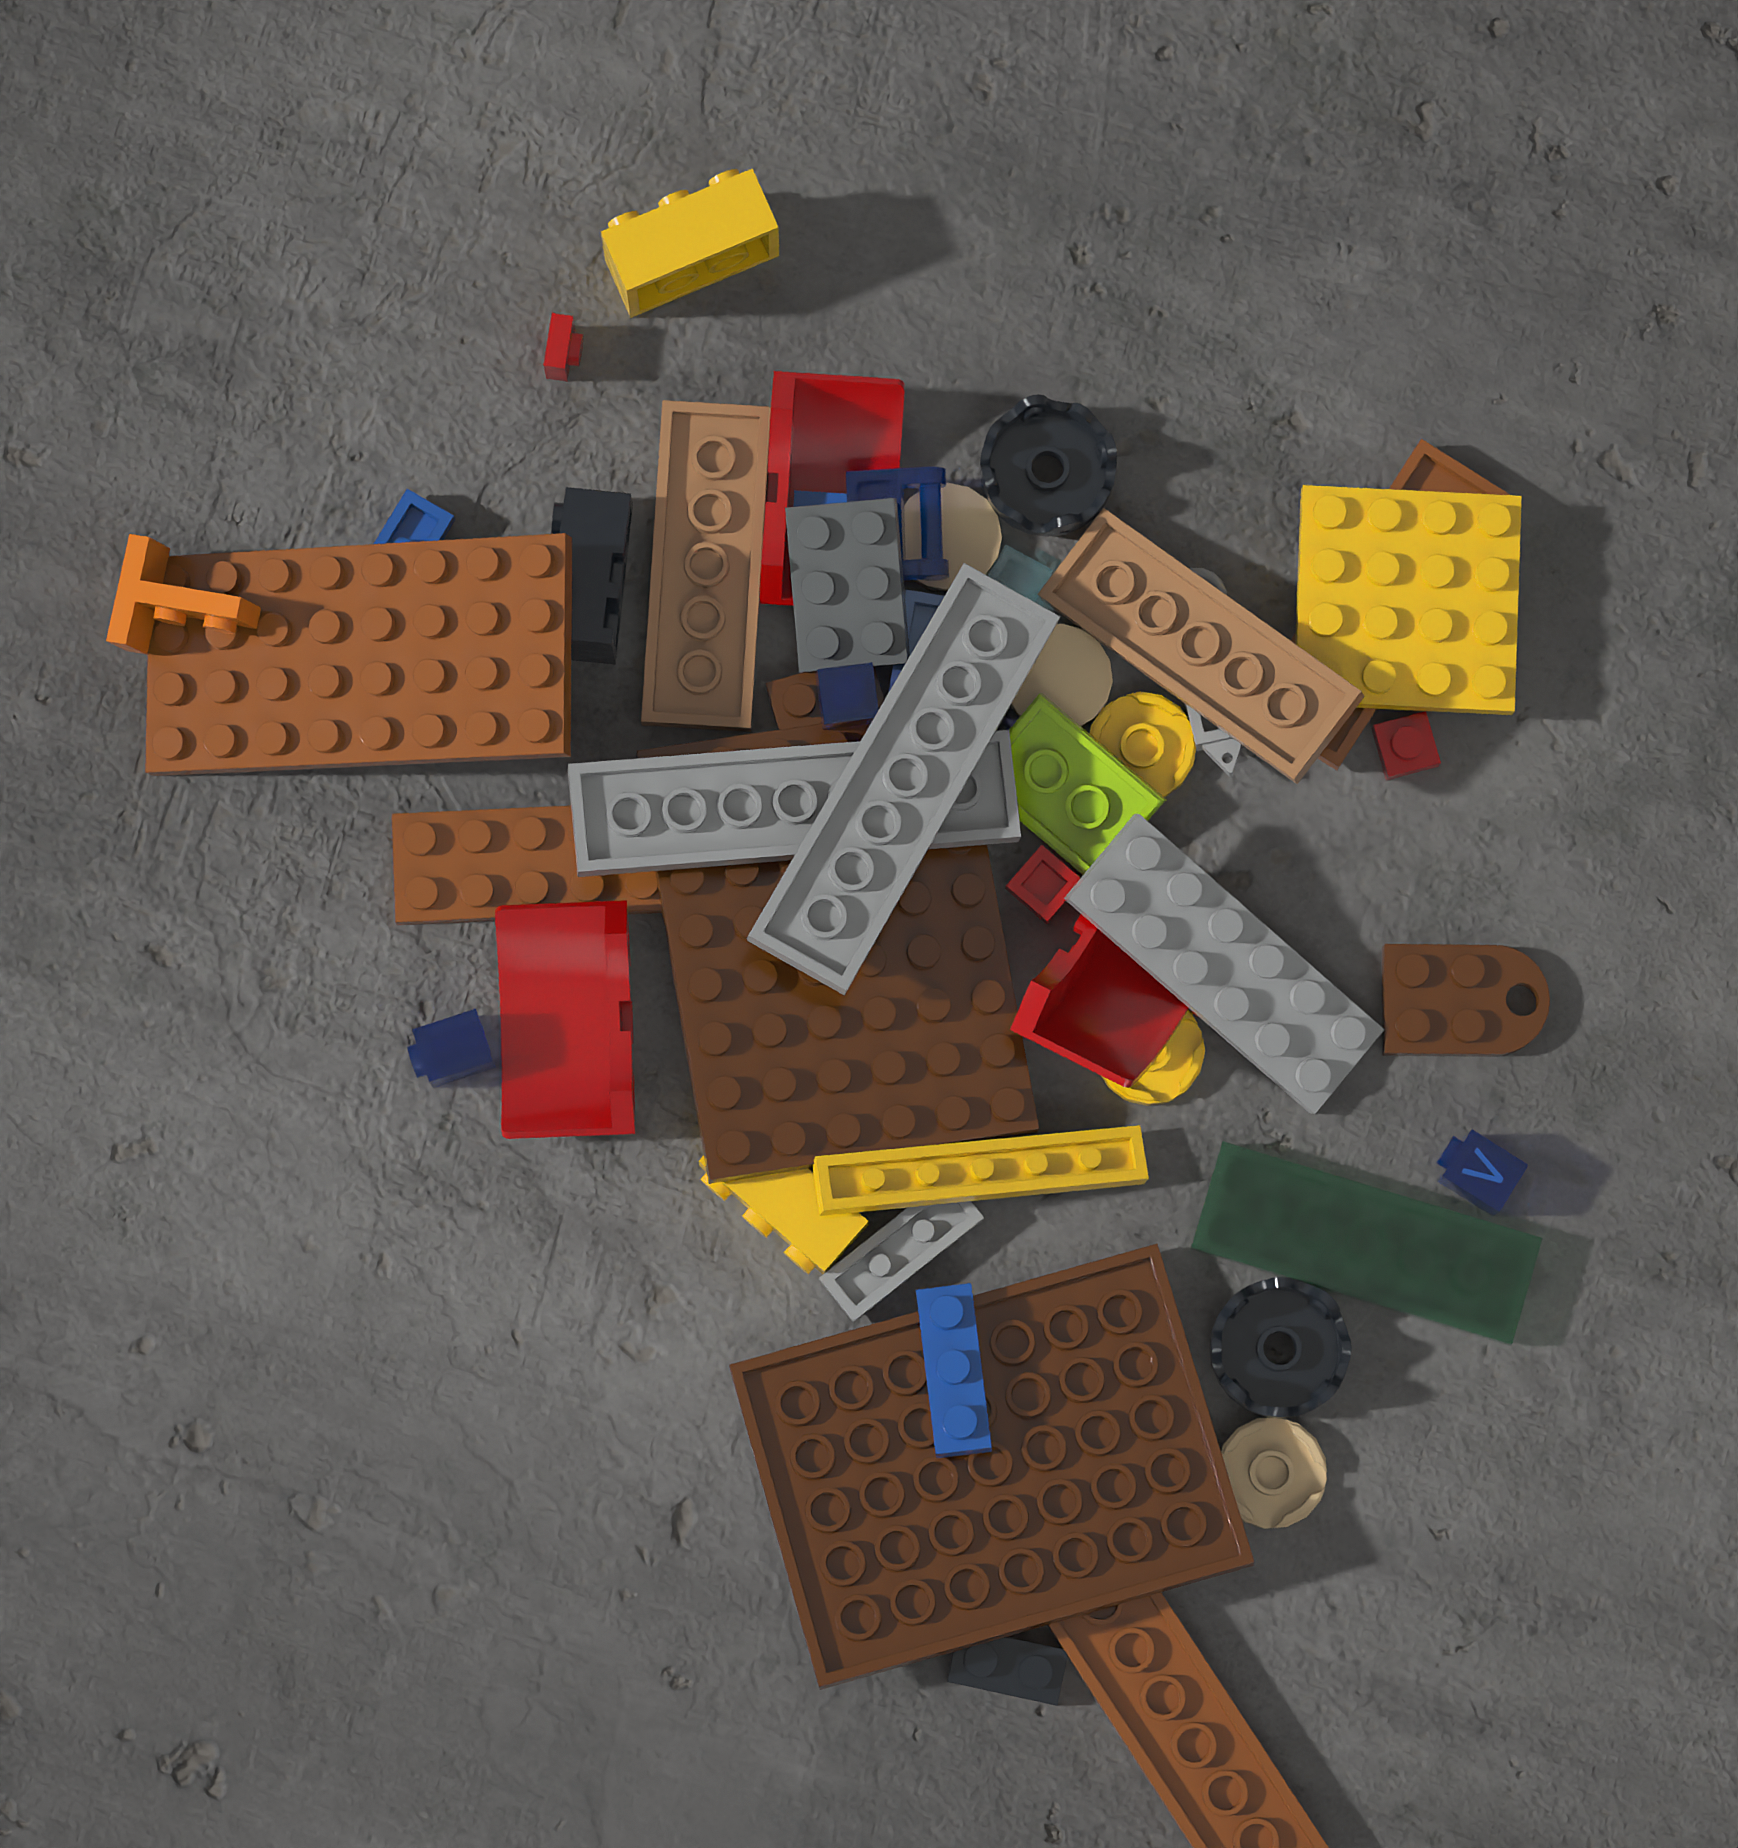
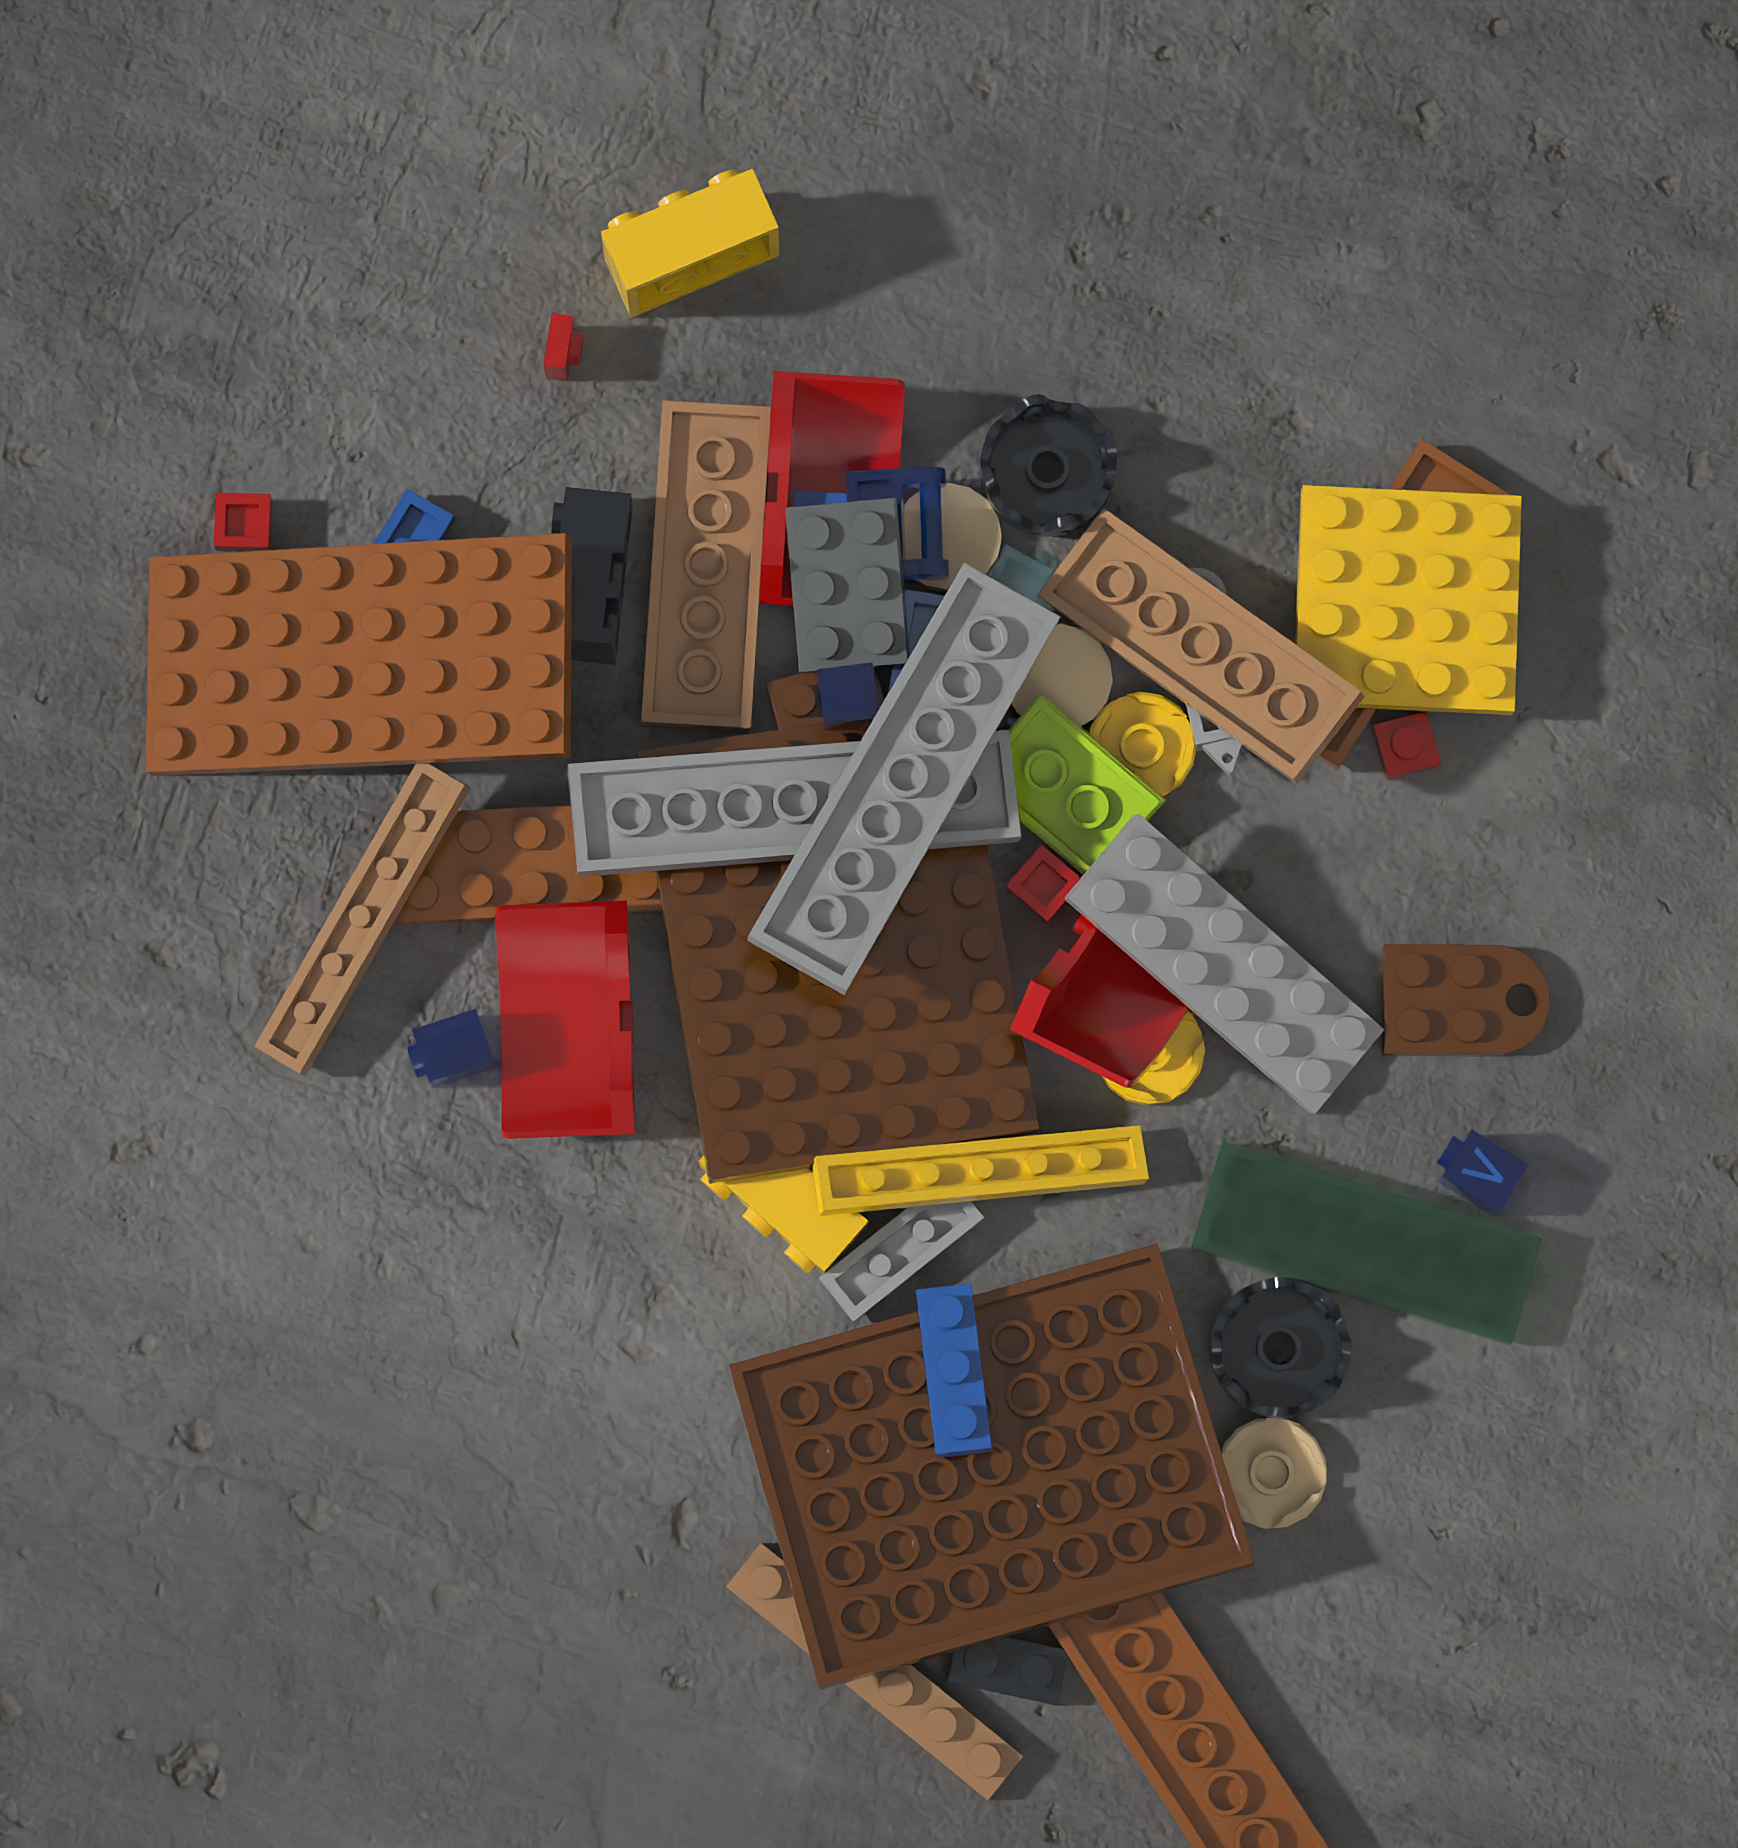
orange bracket [106,534,261,655] -> none
none -> red plate [214,493,273,552]
none -> medium nougat plate [254,763,471,1075]
none -> medium nougat plate [726,1543,1023,1800]

